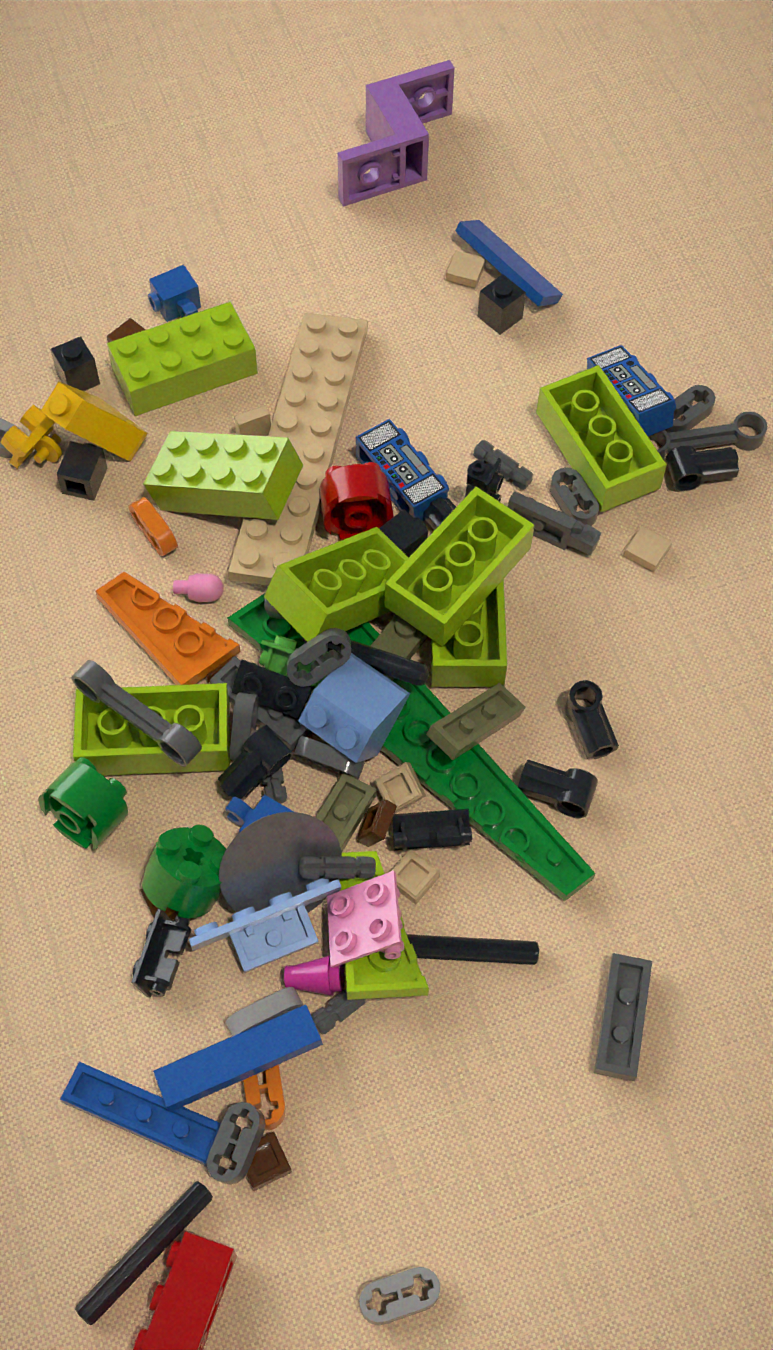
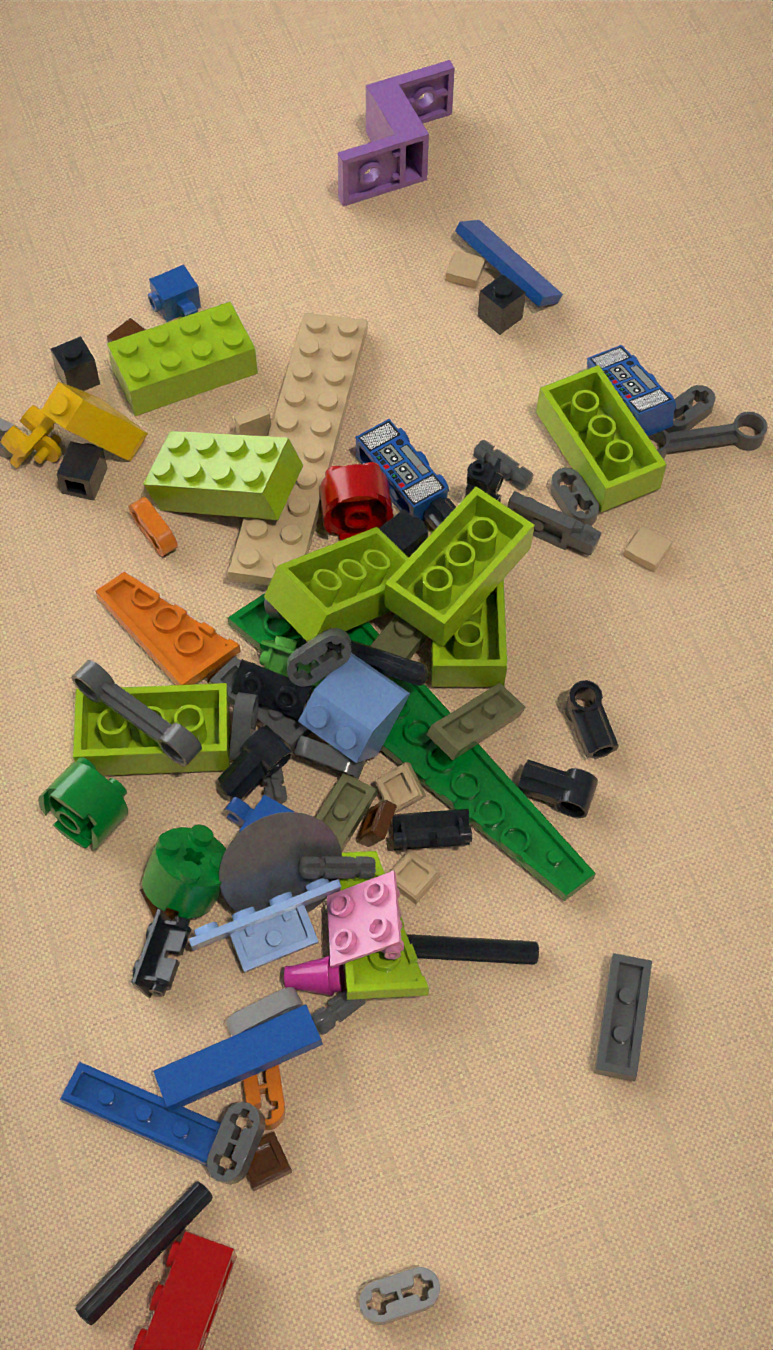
bright pink cylinder [173,573,224,602] -> none
black piece [666,446,739,491] -> none

